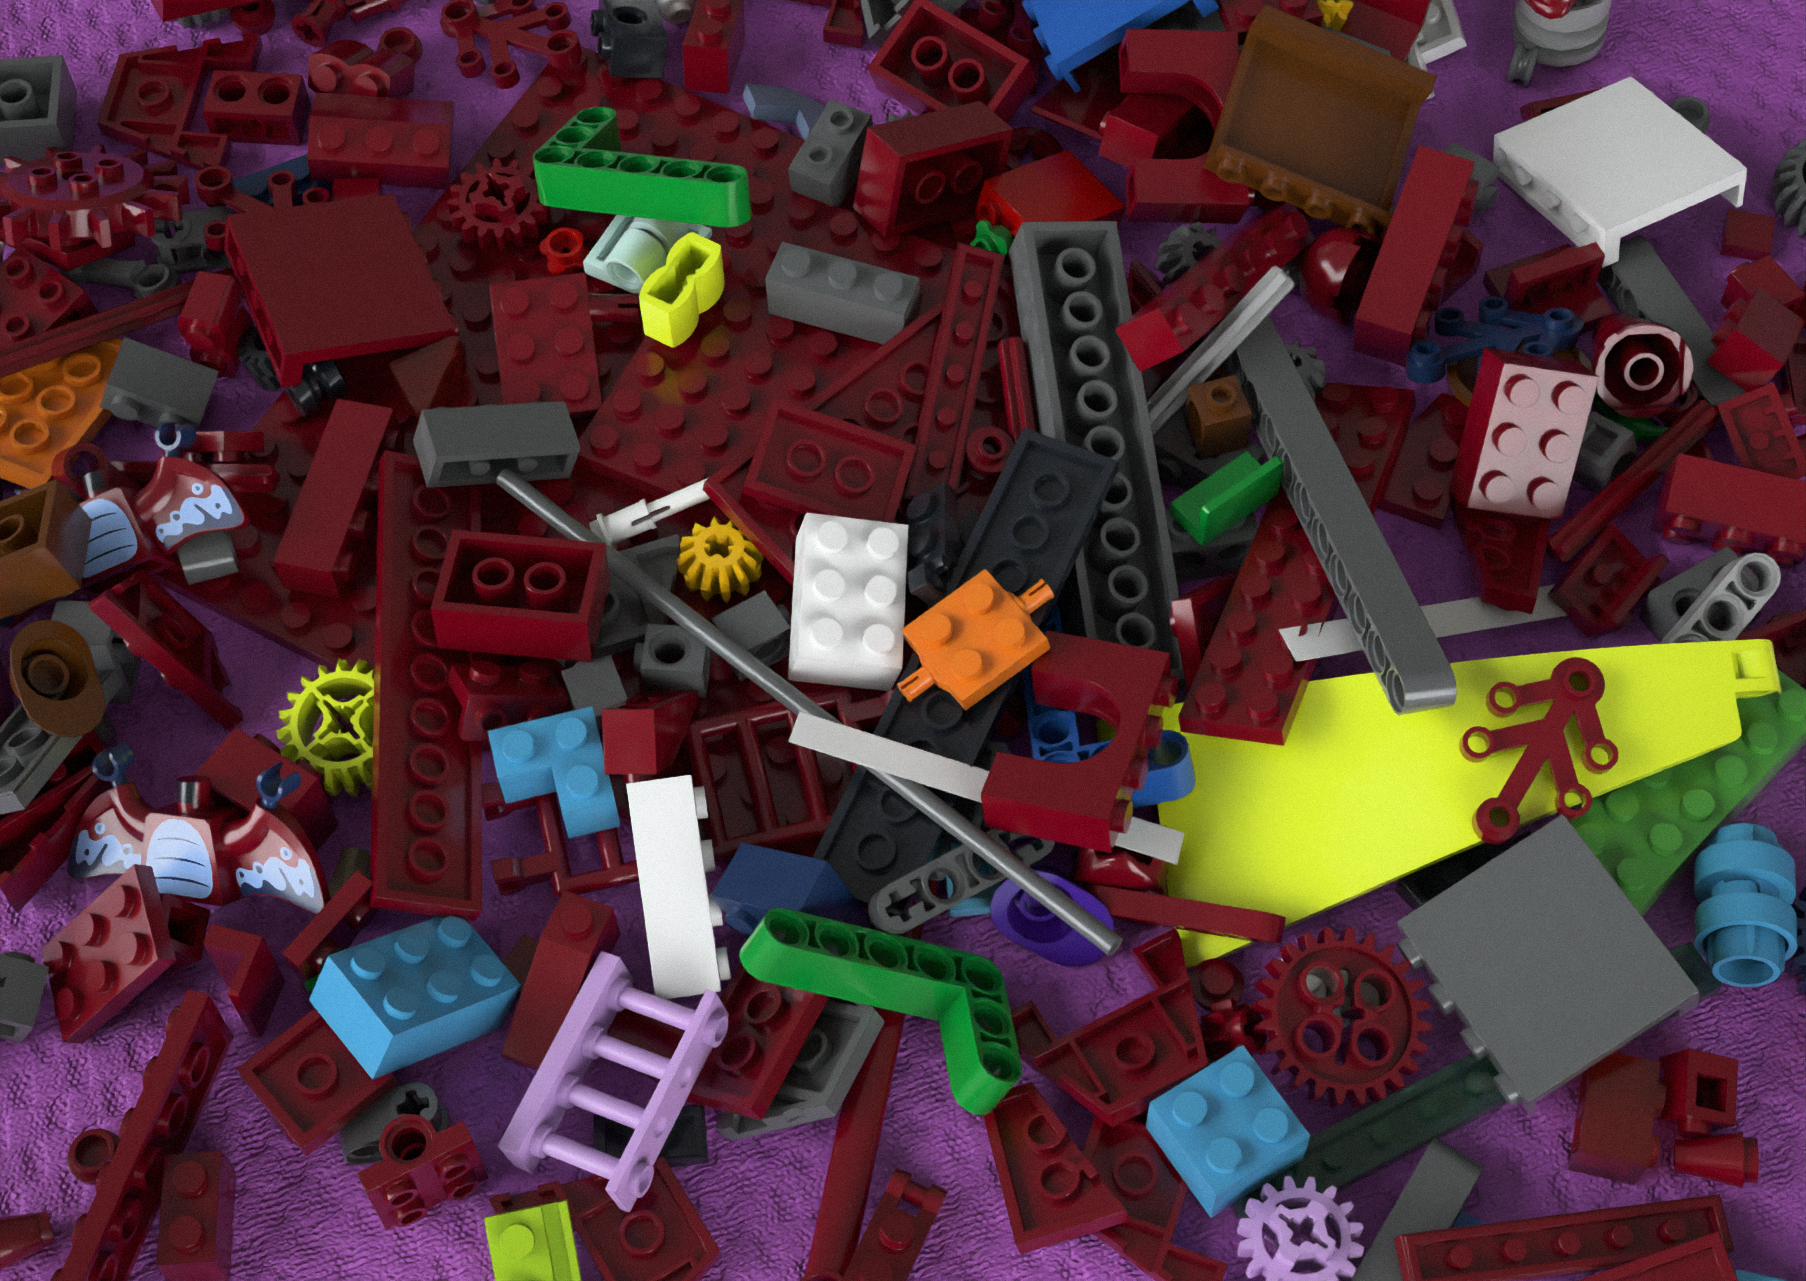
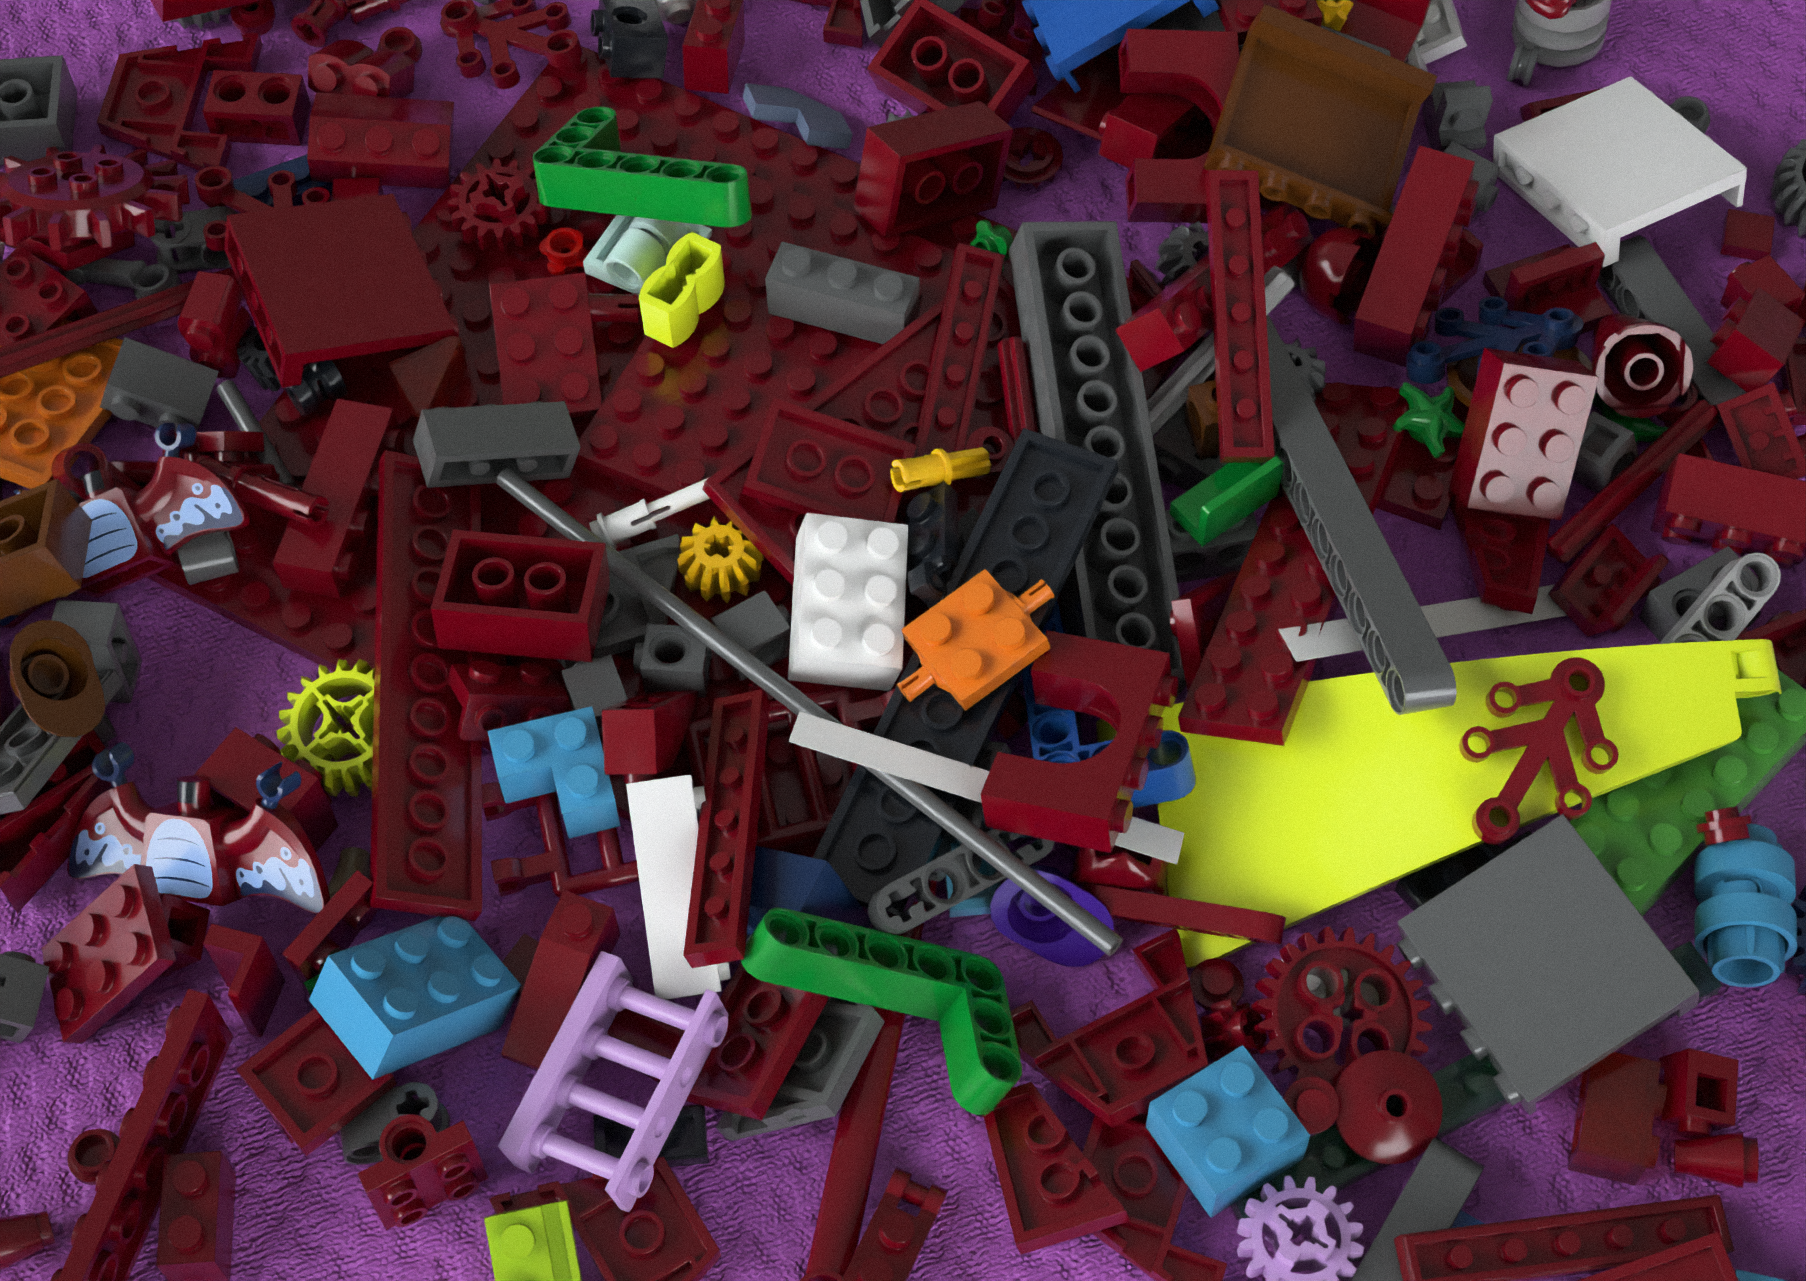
dark red wing [88,569,243,730] -> none
dark grey brick [788,99,873,207] -> none
red panel [975,150,1126,240] -> none
none -> dark red pin [195,455,329,528]
none -> dark grey bar [217,380,298,488]
none -> dark red plate [683,689,771,968]
none -> yellow axle [890,447,991,492]
none -> dark red plate [1205,170,1275,463]
none -> dark red plate [1282,1076,1339,1134]
none -> dark red dish [1334,1050,1443,1164]
none -> green animal [1392,382,1465,458]
none -> dark grey brick [1422,80,1493,152]
none -> dark red plate [1696,806,1753,846]

